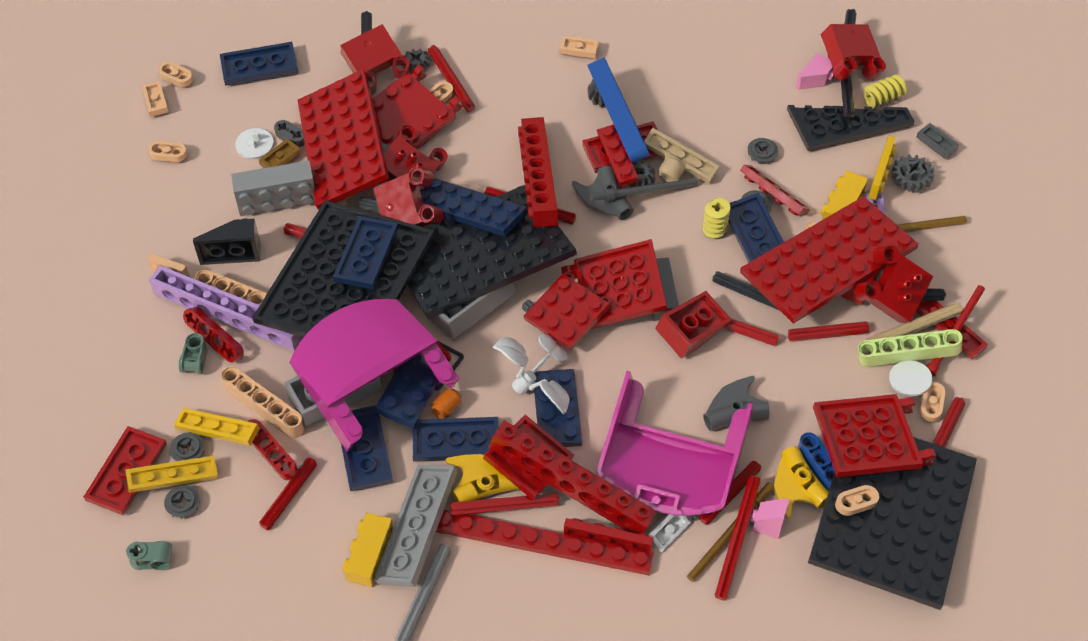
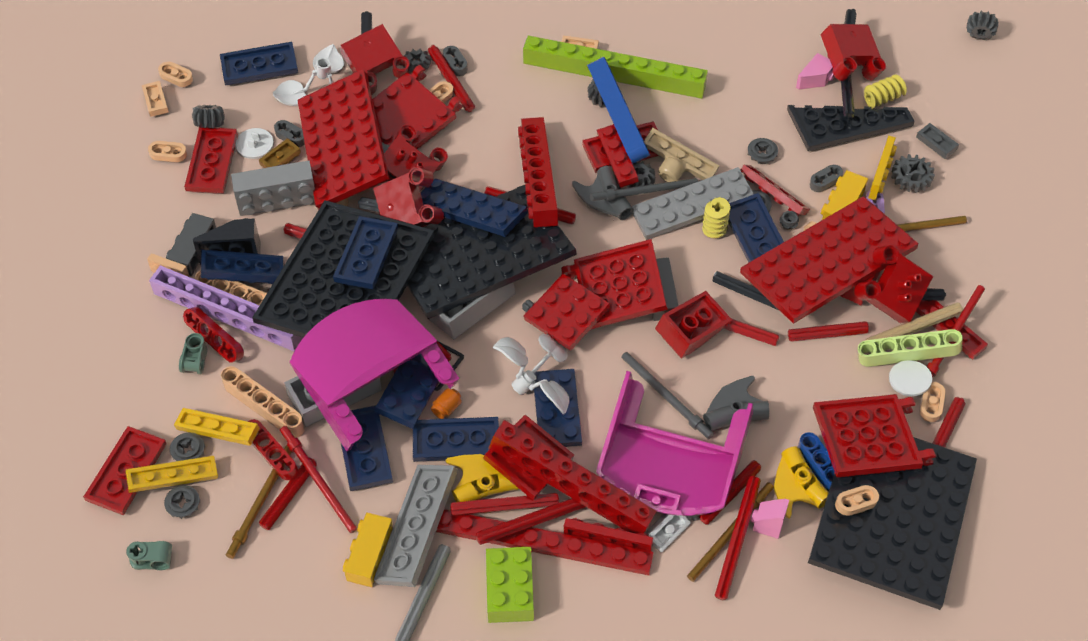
none -> dark grey brick [166,213,216,276]
none -> red plate [184,127,238,193]
none -> dark grey gear [192,105,225,128]
none -> dark blue plate [201,250,284,284]
none -> pearl gold bar [225,445,292,559]
none -> white plant [273,44,344,106]
none -> red bar [280,426,357,533]
none -> dark grey beam [443,46,468,76]
none -> red axle [476,498,586,545]
none -> lime brick [486,547,534,623]
none -> lime brick [523,35,708,99]
none -> dark grey bar [621,352,714,439]
none -> light grey plate [632,167,754,240]
none -> dark grey plate [779,211,799,229]
none -> dark grey beam [809,165,843,192]
none -> dark grey gear [966,10,999,40]

